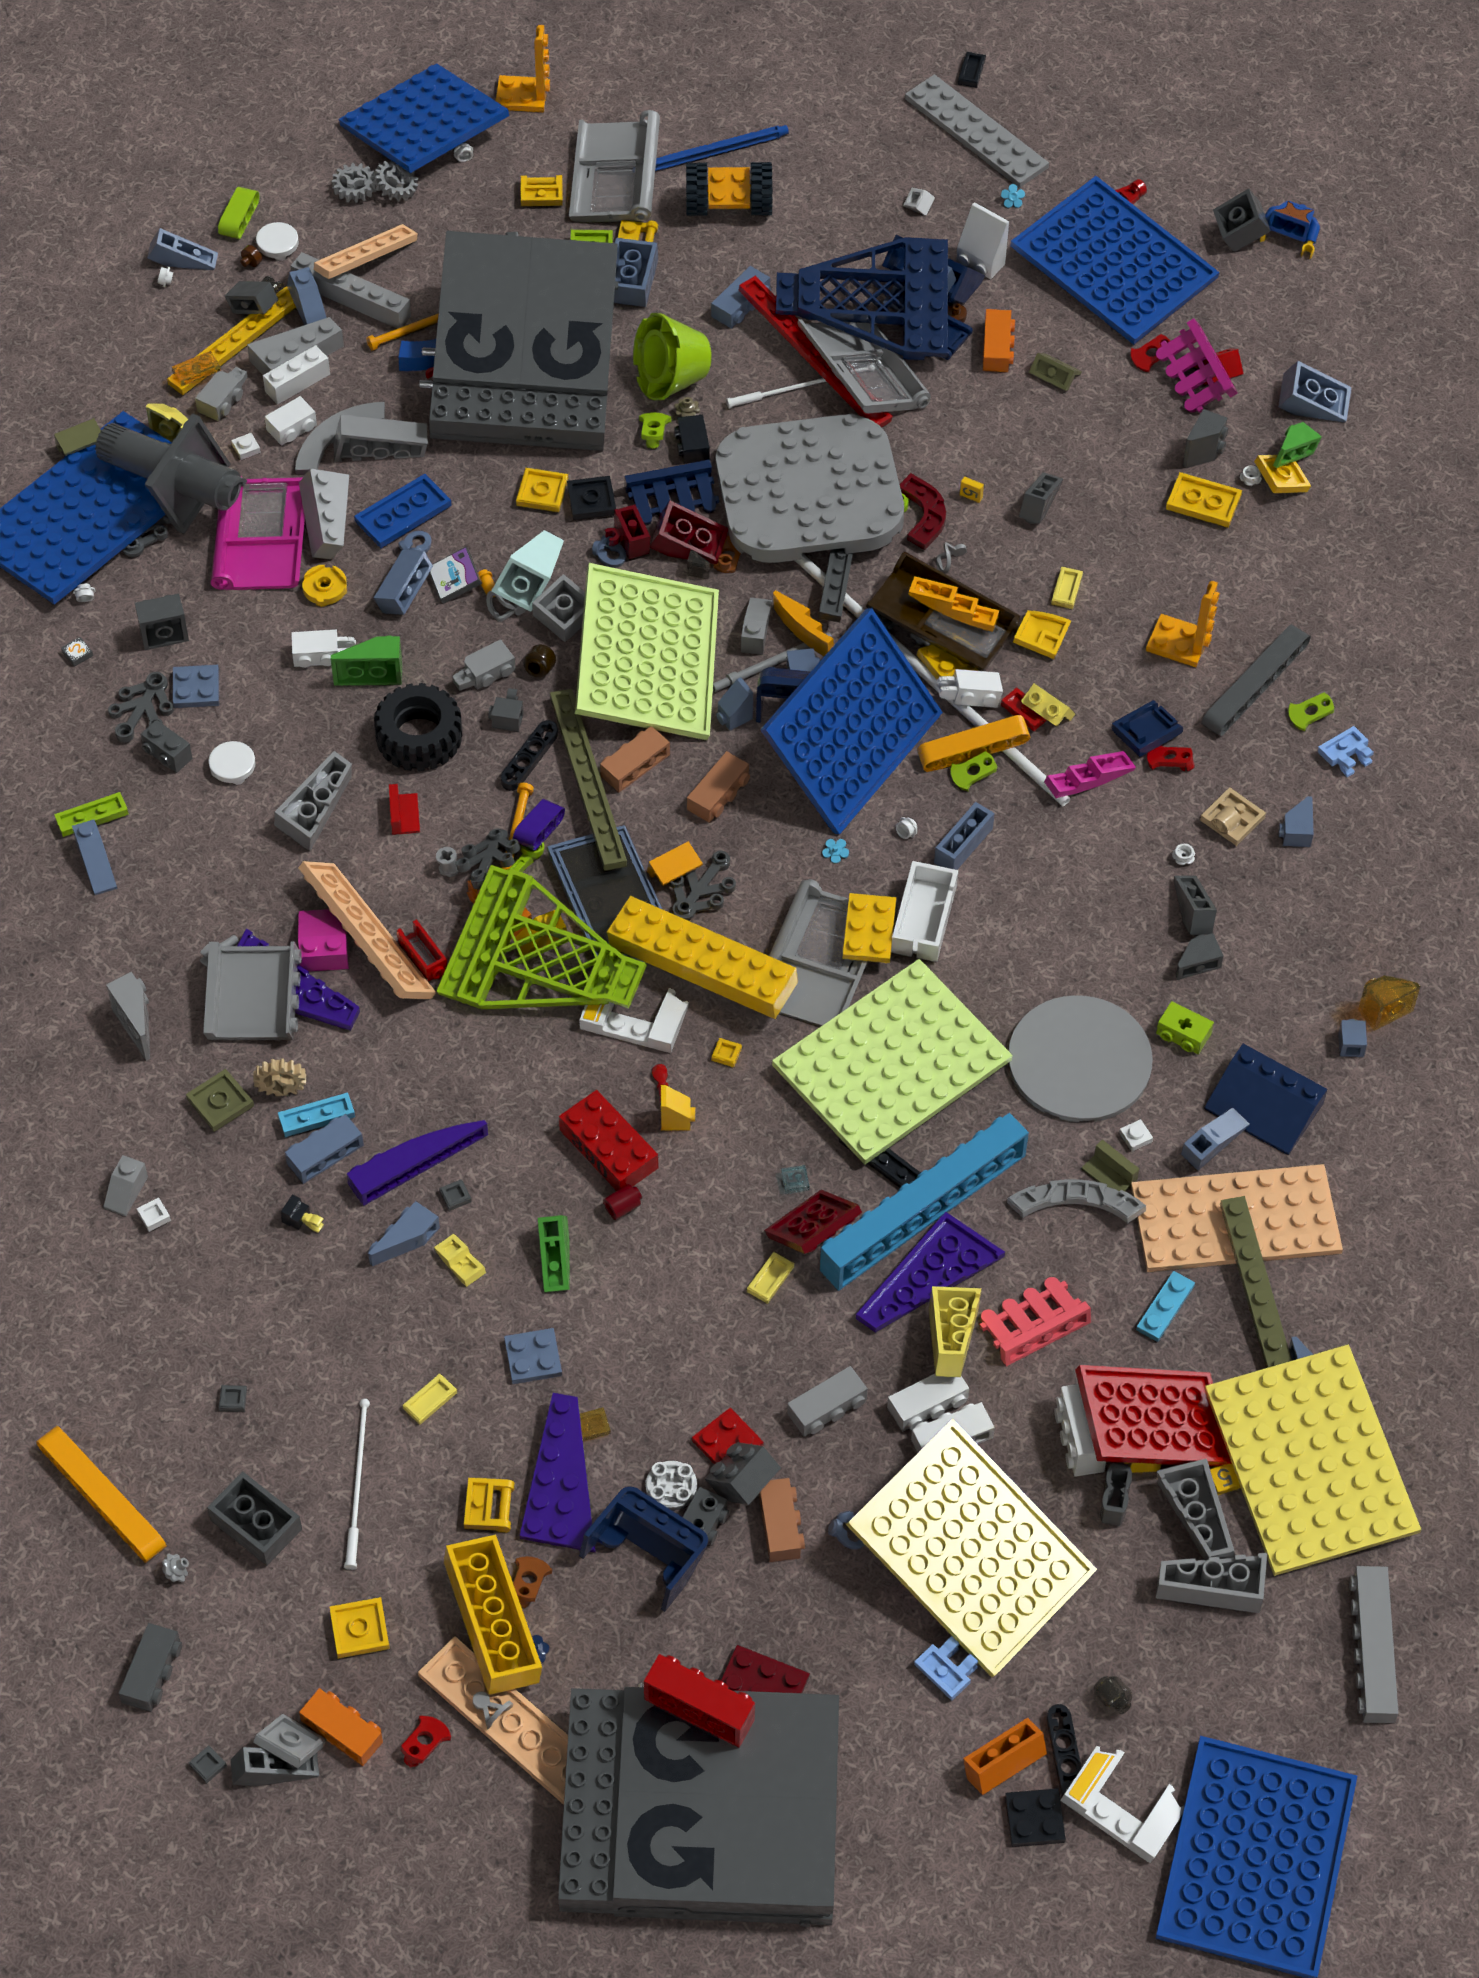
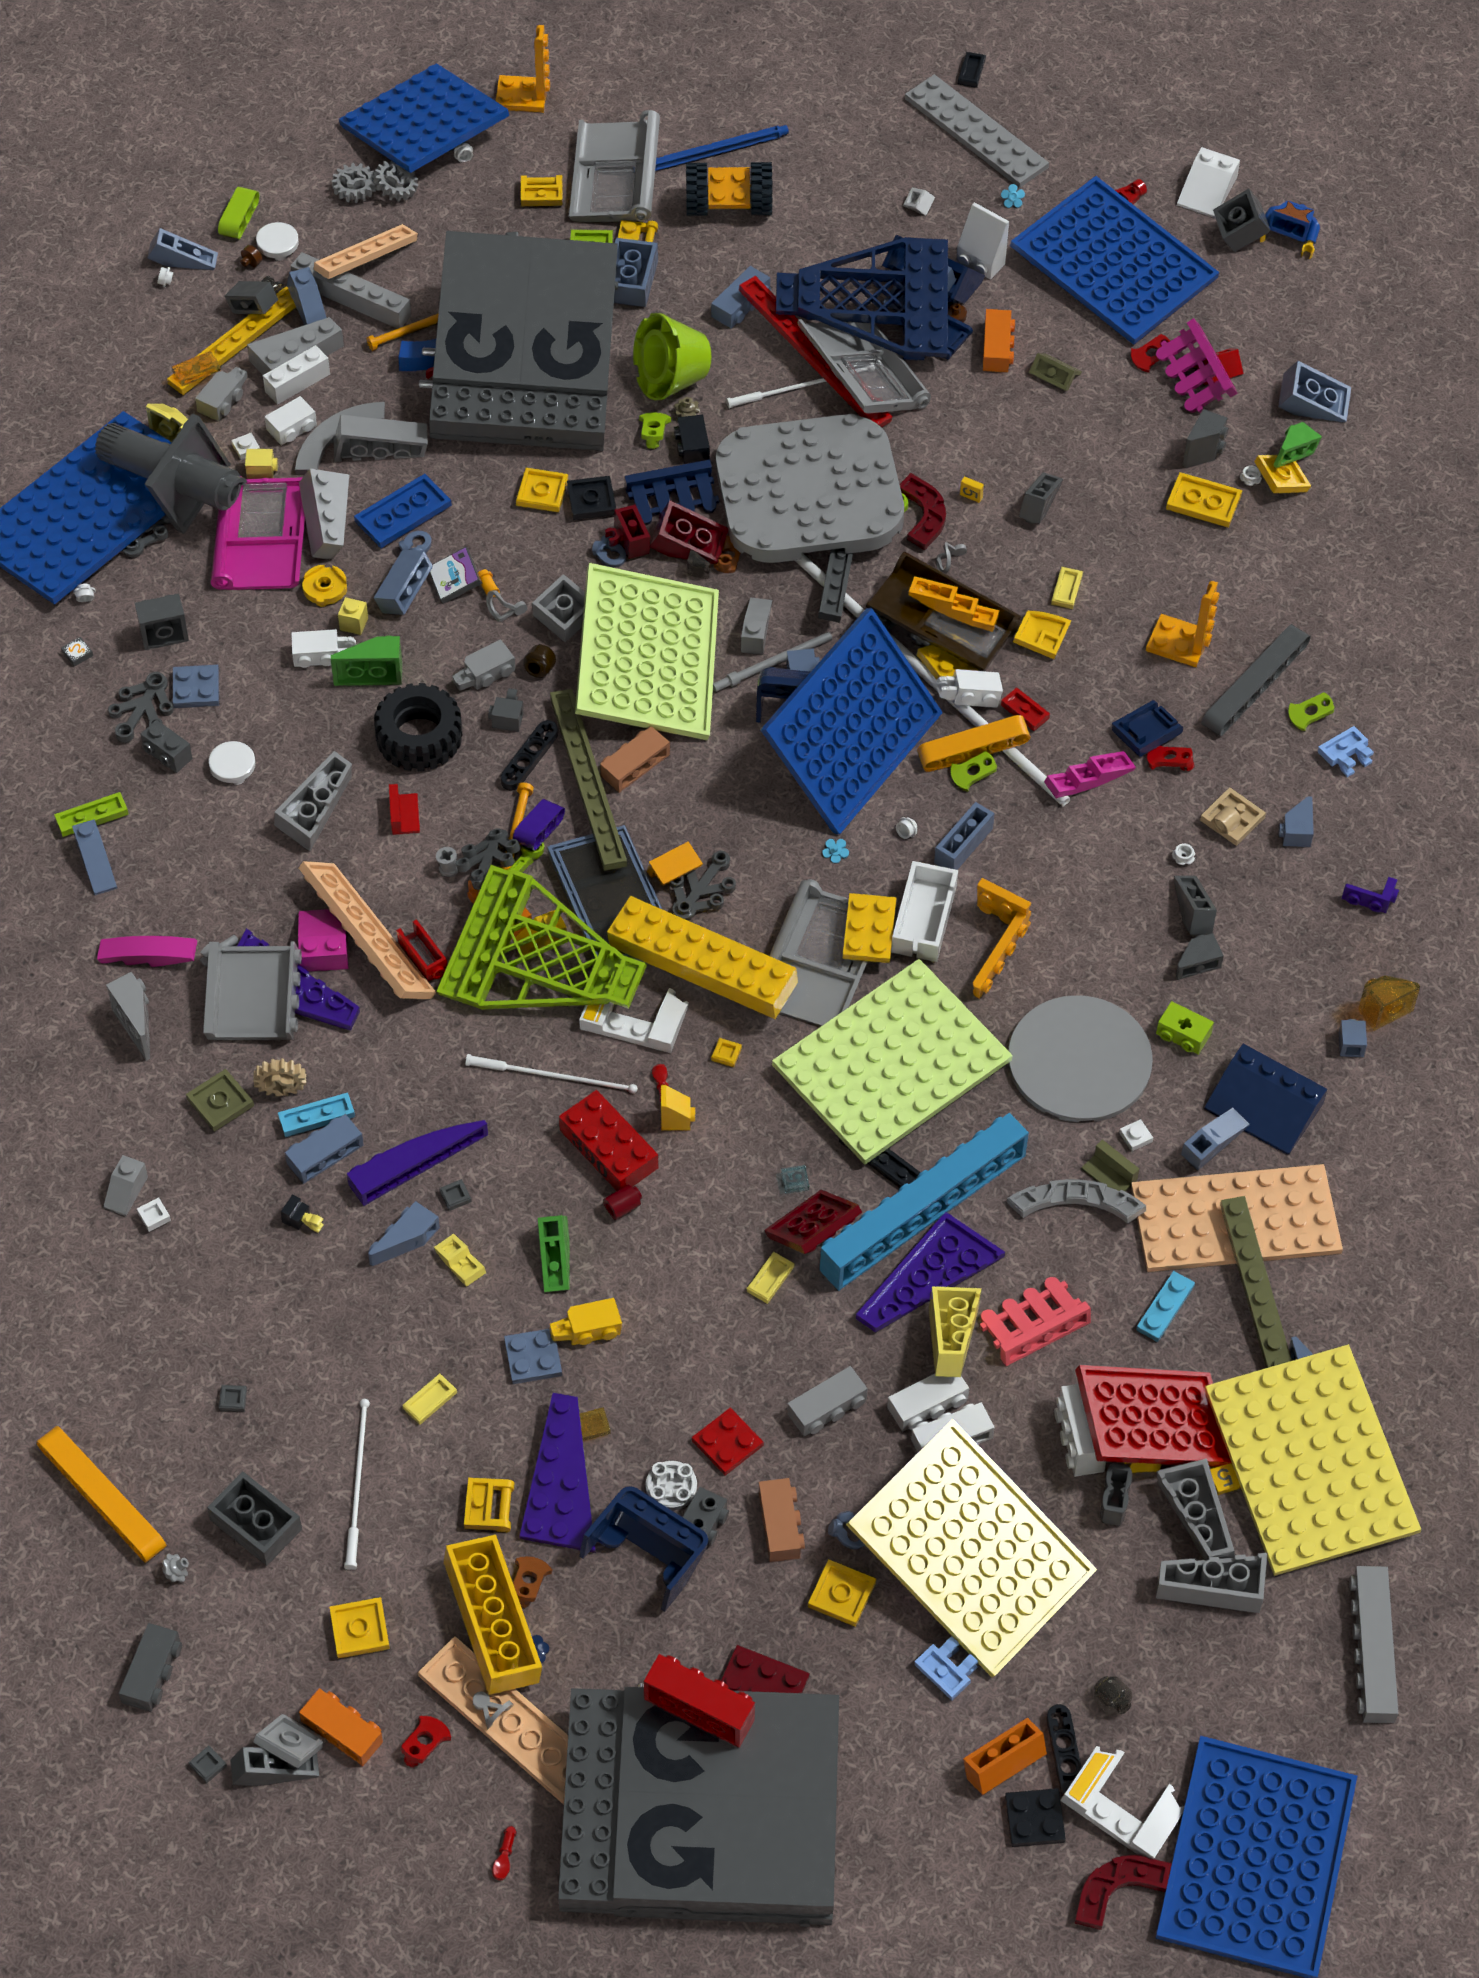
olive panel [54,418,101,456] -> none
light aqua slope [491,530,564,612] -> none
nougat brick [687,751,750,823] -> none
dark grey brick [705,1442,781,1505] -> none
sand blue slope [716,677,753,731] -> none
light orange slope [773,590,834,656] -> none
light yellow bracket [1022,683,1075,726] -> none
none -> dark pink slope [97,936,197,967]
none -> light yellow brick [245,449,278,479]
none -> light yellow brick [338,597,368,635]
none -> white piece [465,1054,638,1094]
none -> red piece [492,1826,517,1880]
none -> yellow hinge [549,1298,622,1345]
none -> yellow plate [808,1559,876,1627]
none -> light orange bracket [973,878,1031,999]
none -> dark red plate [1075,1855,1172,1930]
none -> white slope [1177,147,1240,218]
none -> dark purple bracket [1342,877,1399,913]

